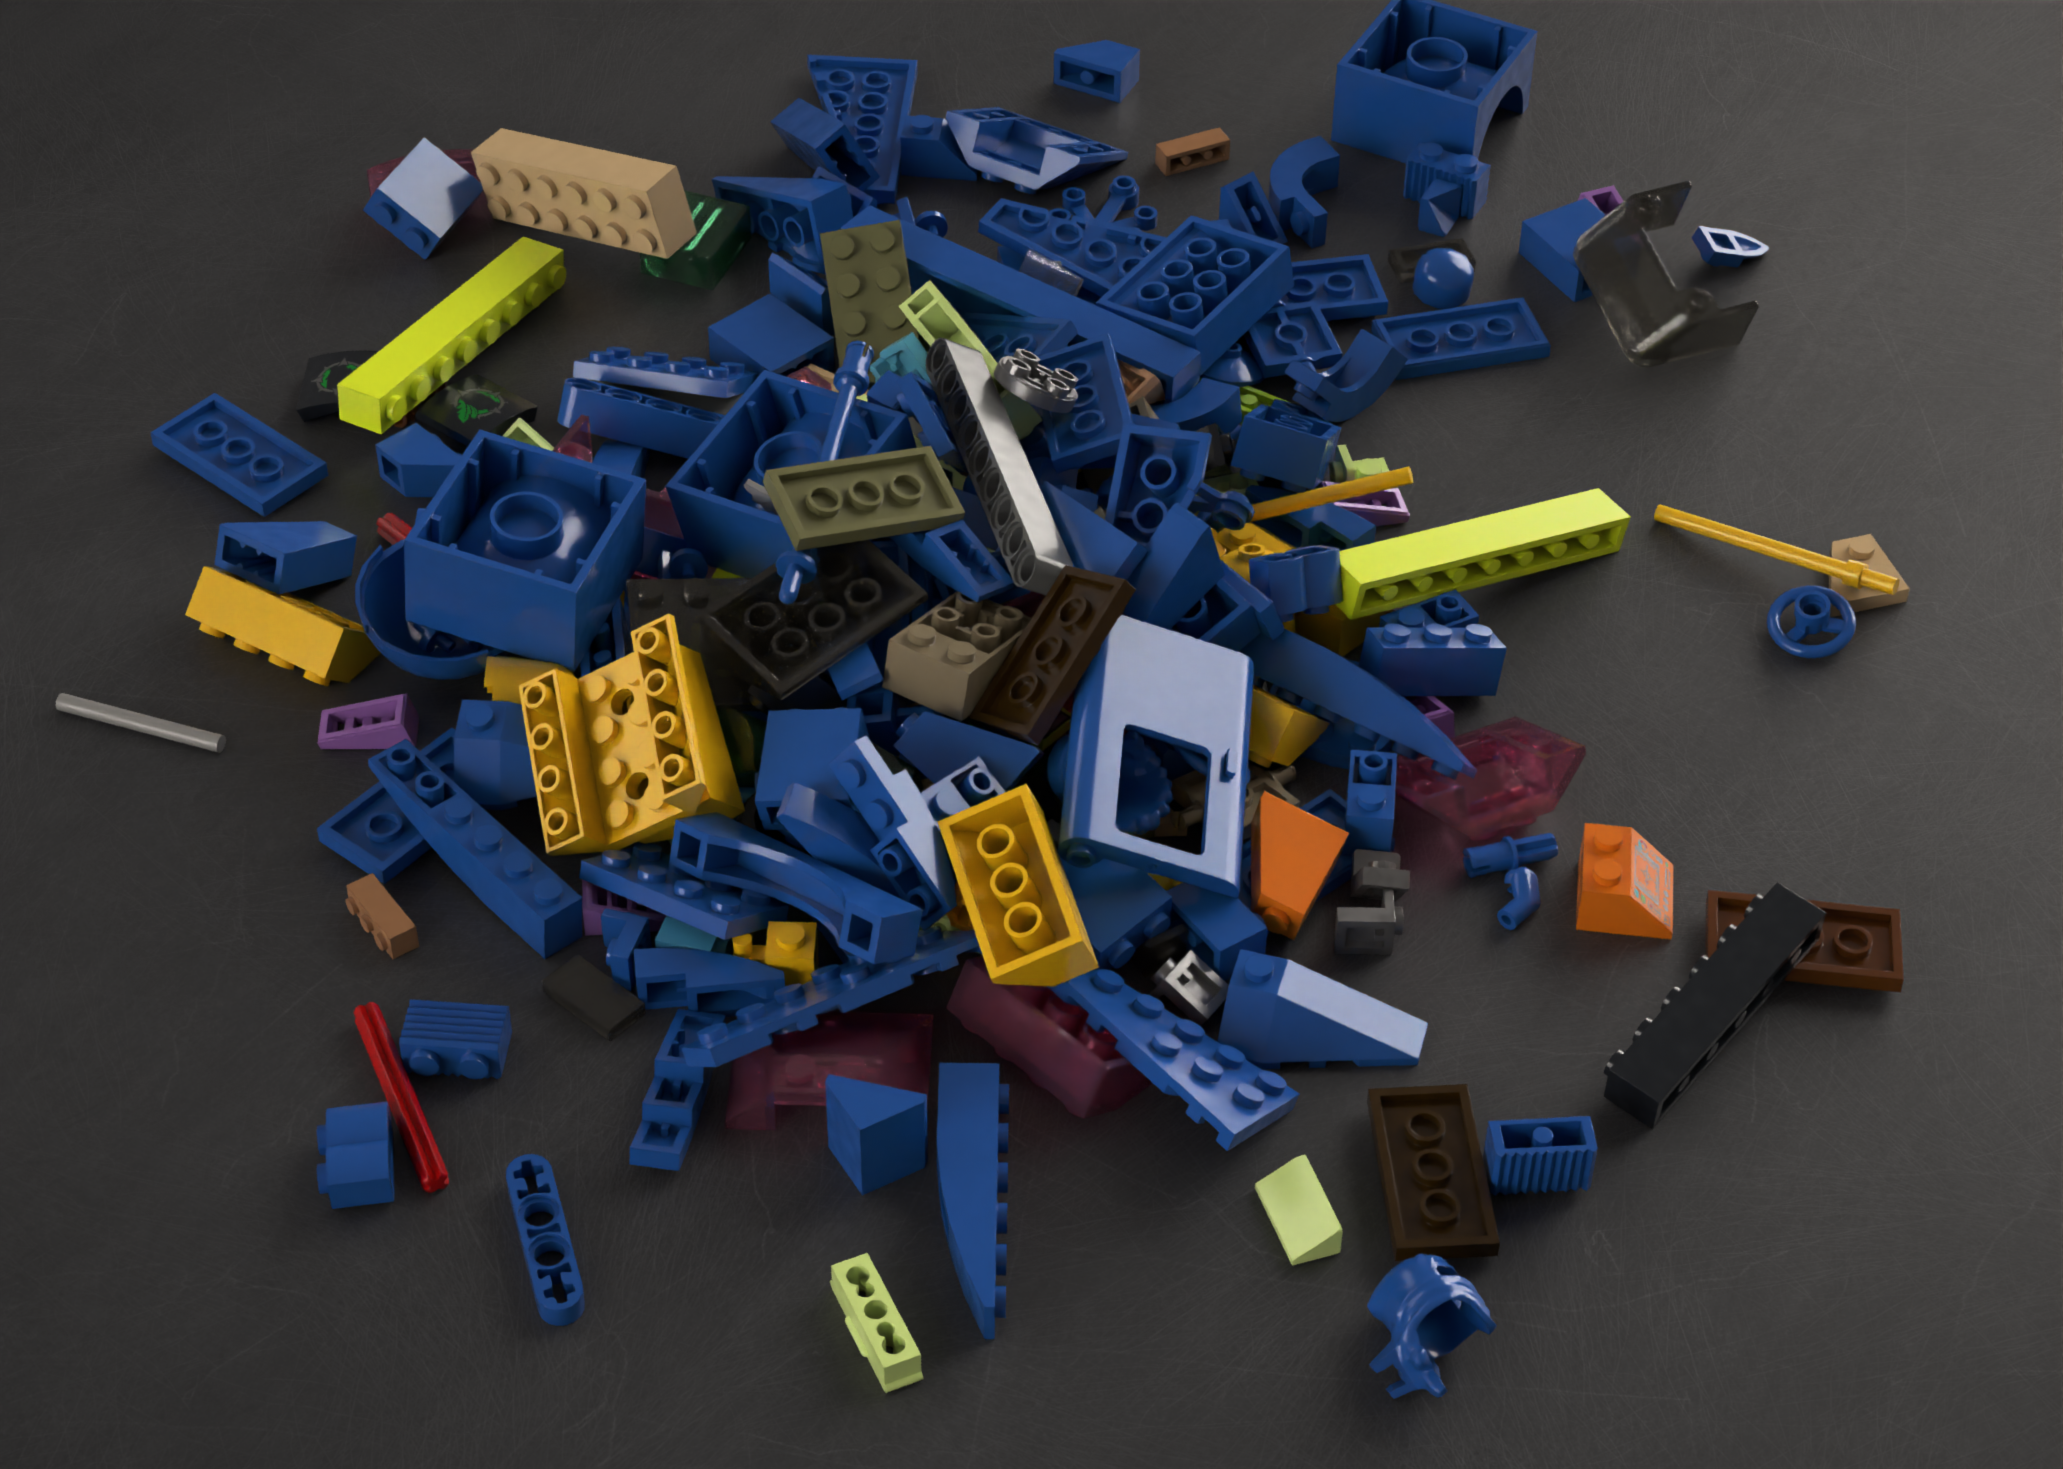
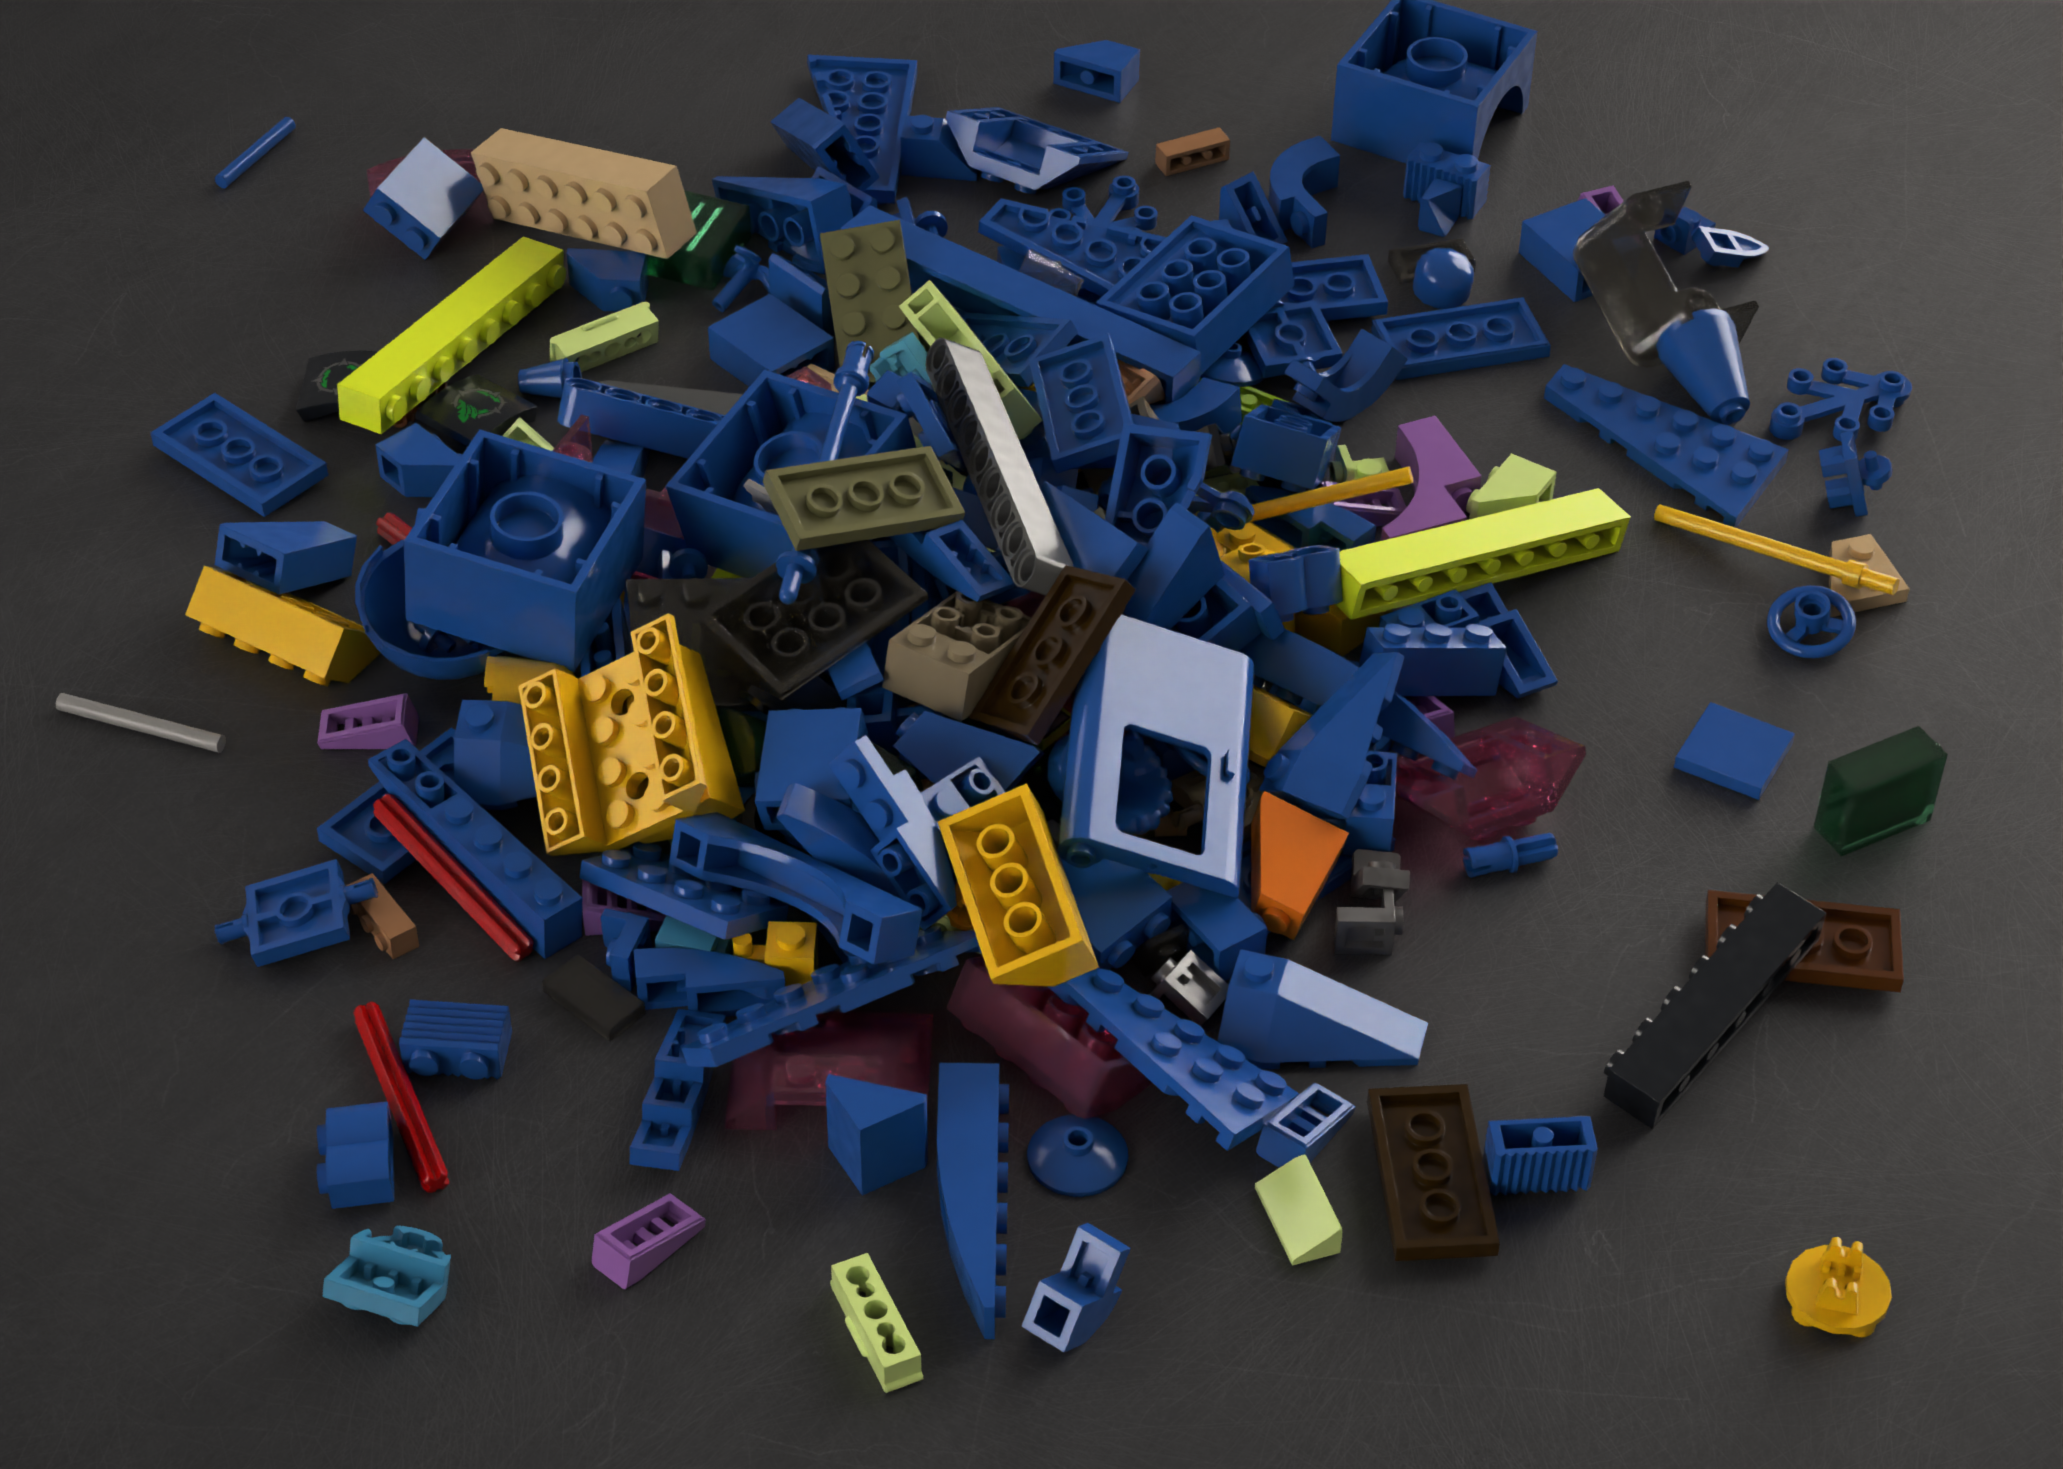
blue beam [506,1154,585,1326] -> none
blue plate [573,347,759,398] -> none
flat silver tile [994,348,1078,413] -> none
blue piece [1367,1253,1496,1399] -> none
blue arm [1497,867,1541,930] -> none
orange slope [1576,823,1673,940] -> none
none -> blue bar [215,117,296,188]
none -> blue plate [215,859,378,967]
none -> dark azure slope [322,1226,451,1327]
none -> red axle [373,794,534,962]
none -> blue cone [518,358,582,398]
none -> yellowish green piece [550,302,659,372]
none -> blue slope [566,248,649,312]
none -> medium lavender slope [592,1193,706,1289]
none -> blue plant [712,245,770,312]
none -> blue brick [1021,1223,1131,1352]
none -> blue dish [1027,1114,1128,1197]
none -> blue slope [1256,1083,1356,1168]
none -> blue wedge [1259,652,1404,819]
none -> medium lavender arch [1381,416,1482,541]
none -> blue slope [1459,582,1558,699]
none -> yellowish green slope [1466,453,1557,519]
none -> blue wing [1544,364,1789,528]
none -> blue bracket [1654,204,1716,255]
none -> blue cone [1656,308,1750,425]
none -> blue tile [1674,702,1795,800]
none -> blue plant [1769,358,1912,441]
none -> yellow plate [1785,1237,1892,1337]
none -> clear green brick [1814,726,1948,857]
none -> blue hips [1819,431,1893,517]

